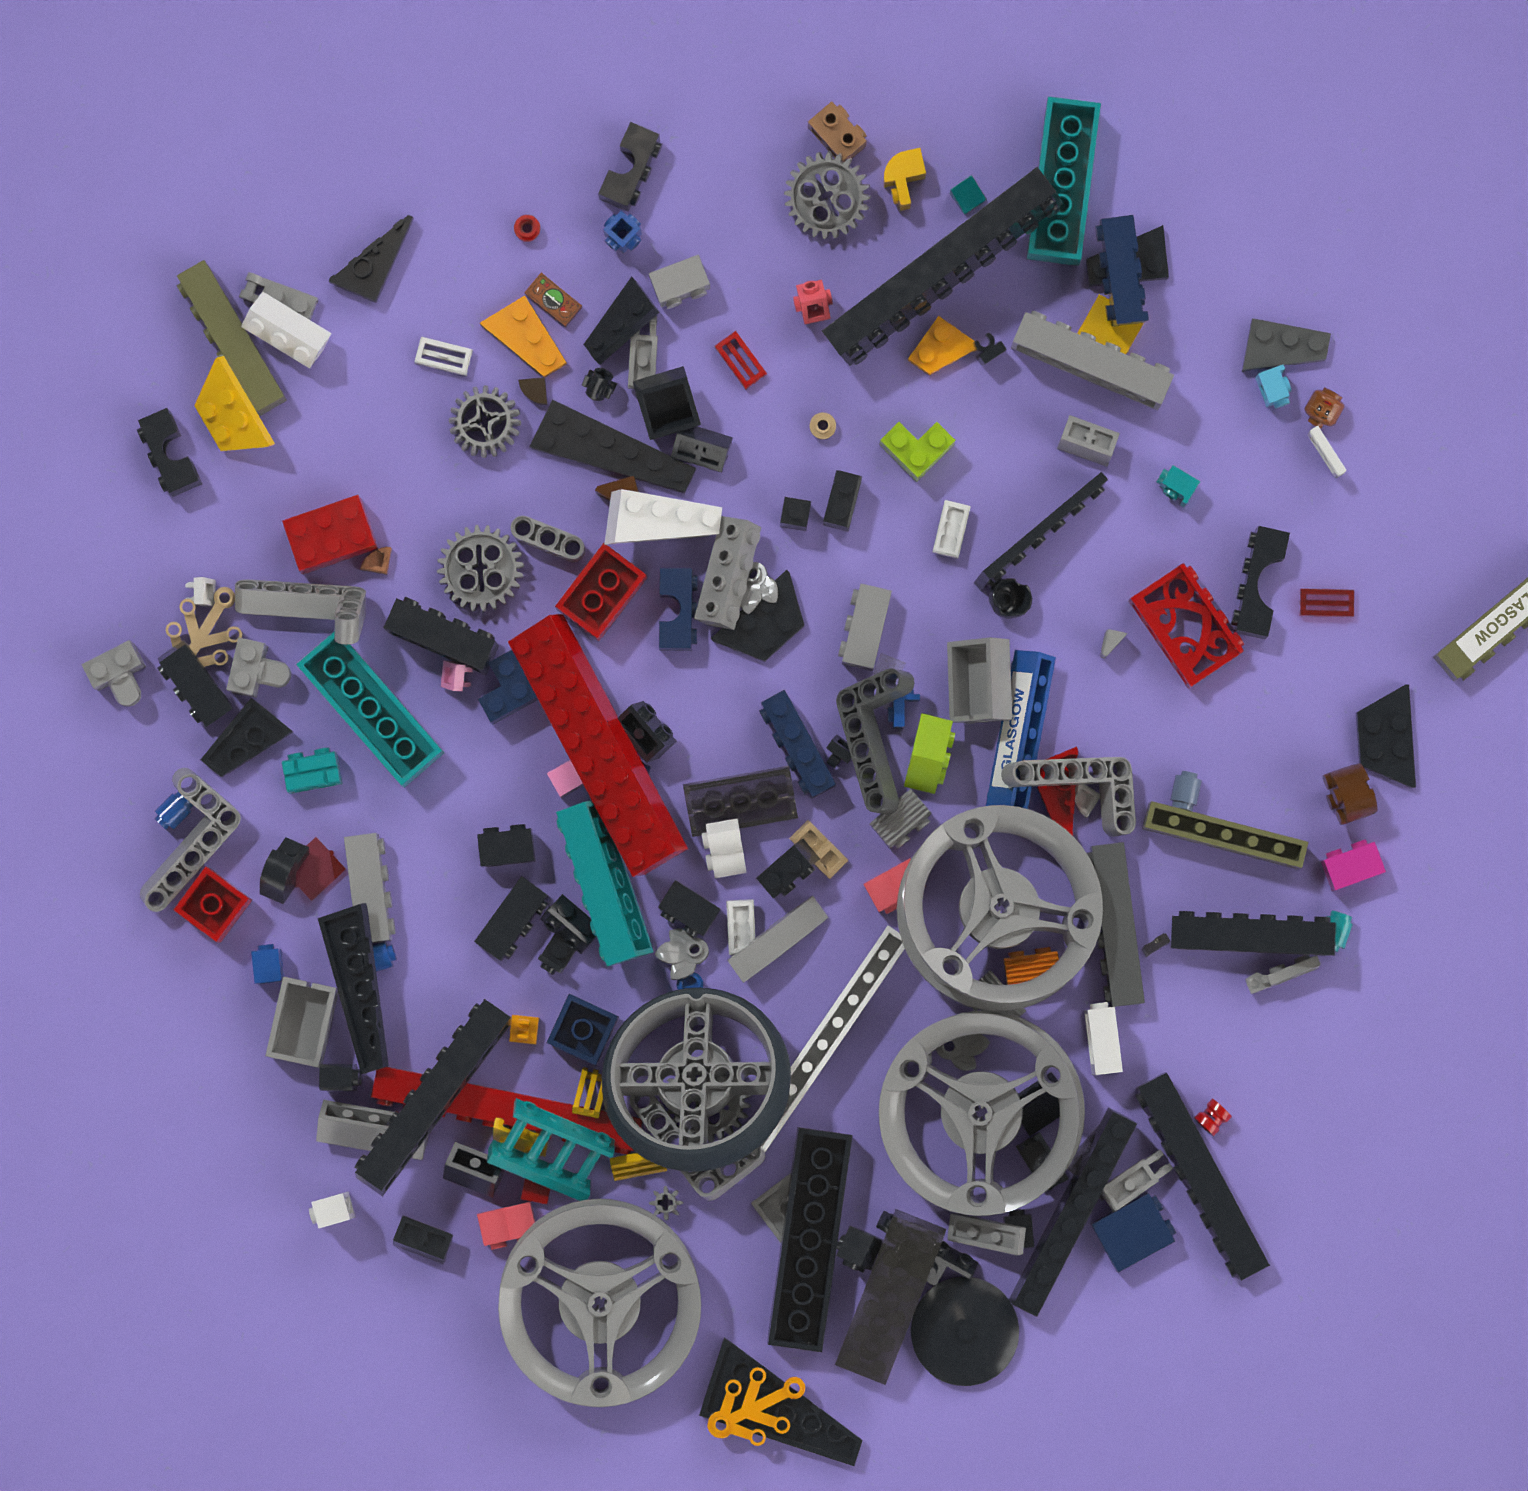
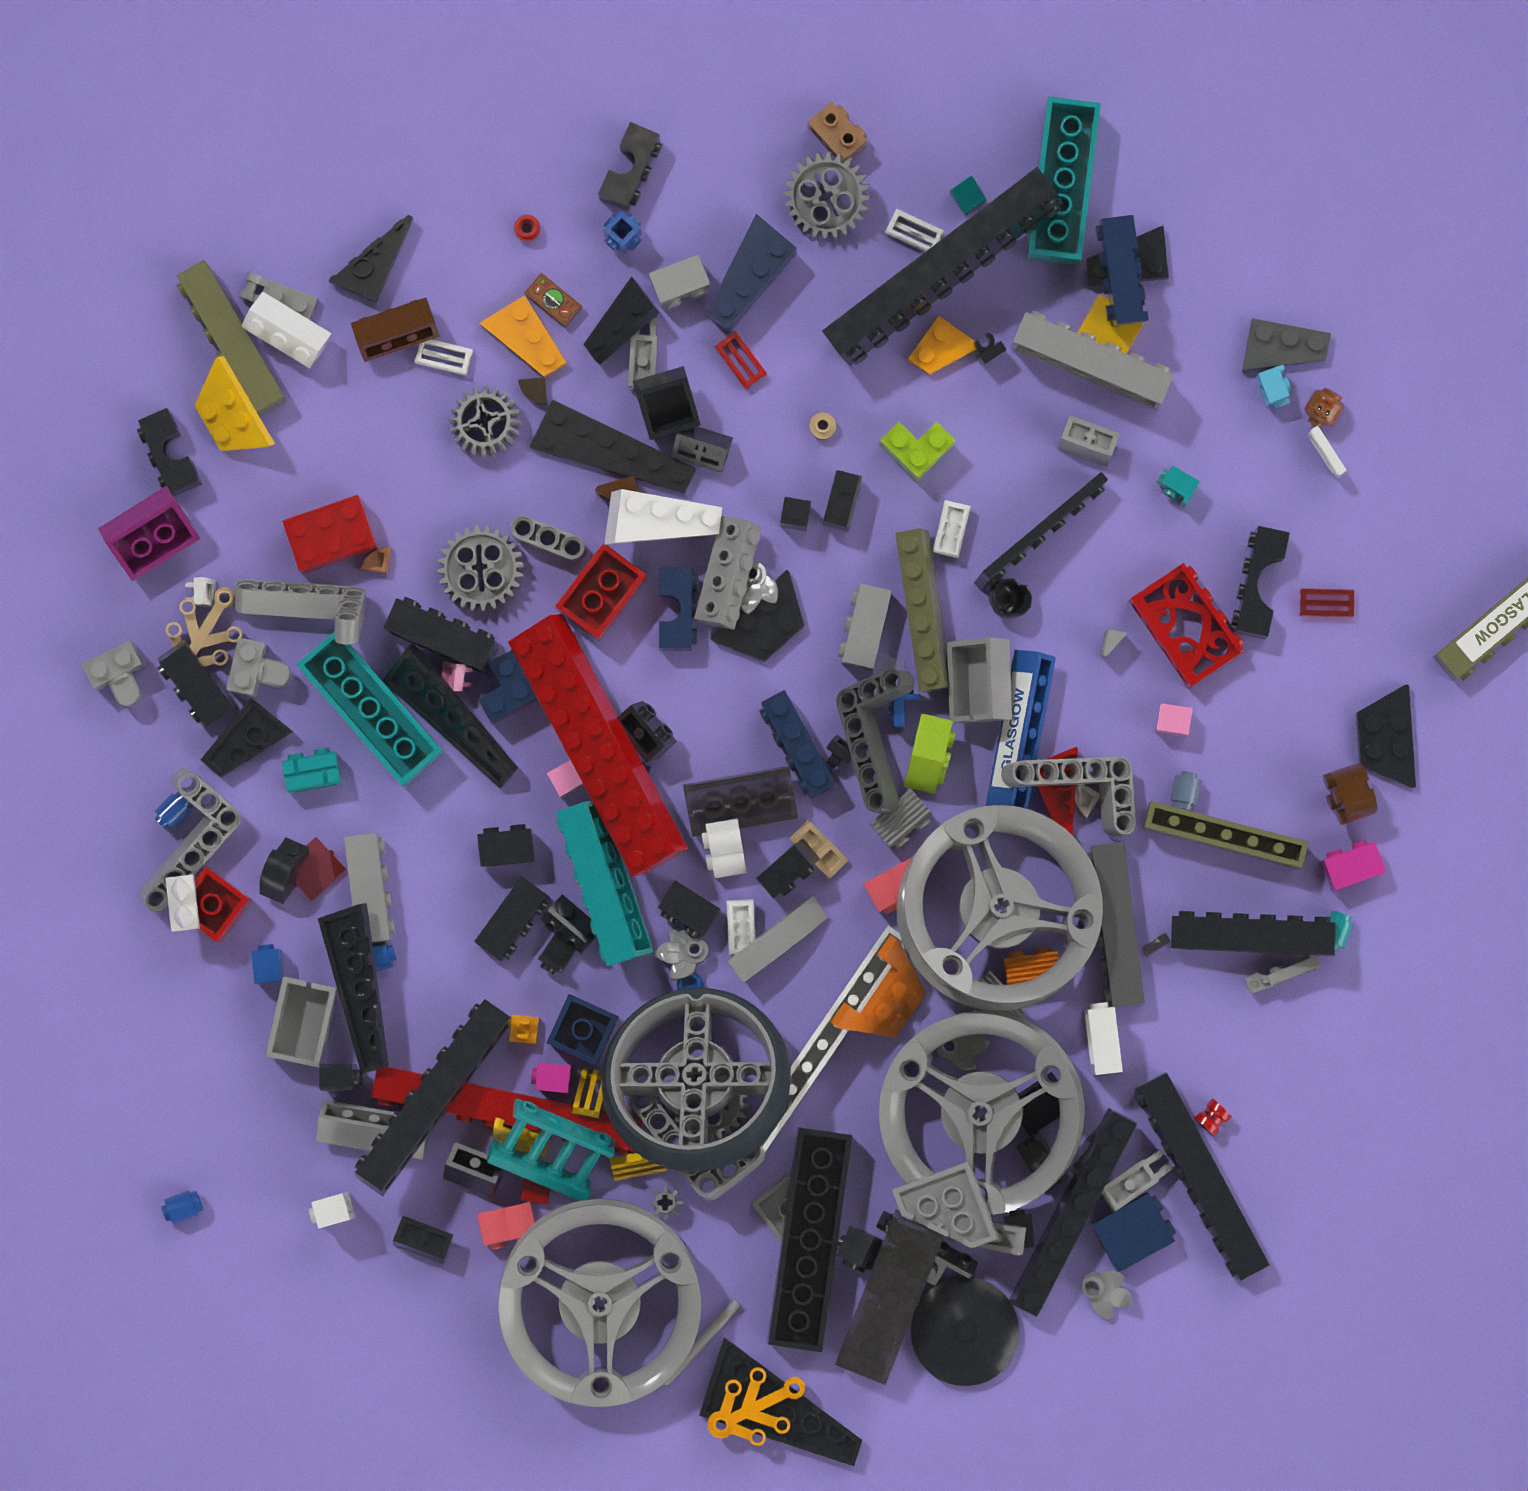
black gear [581,368,617,401] -> none
coral brick [793,280,833,324] -> none
yellow brick [883,148,926,211] -> none
none -> magenta brick [98,486,200,581]
none -> blue brick [161,1190,204,1225]
none -> white tile [166,875,200,932]
none -> reddish brown brick [351,297,440,362]
none -> black wing [382,643,518,788]
none -> dark pink brick [531,1063,573,1093]
none -> light grey bar [664,1299,741,1386]
none -> dark blue wedge [707,214,797,333]
none -> orange wing [830,935,926,1038]
none -> white tile [885,209,944,252]
none -> light grey plate [892,1161,999,1248]
none -> olive brick [895,528,949,693]
none -> light grey plate [1082,1270,1132,1320]
none -> bright pink panel [1154,704,1193,737]

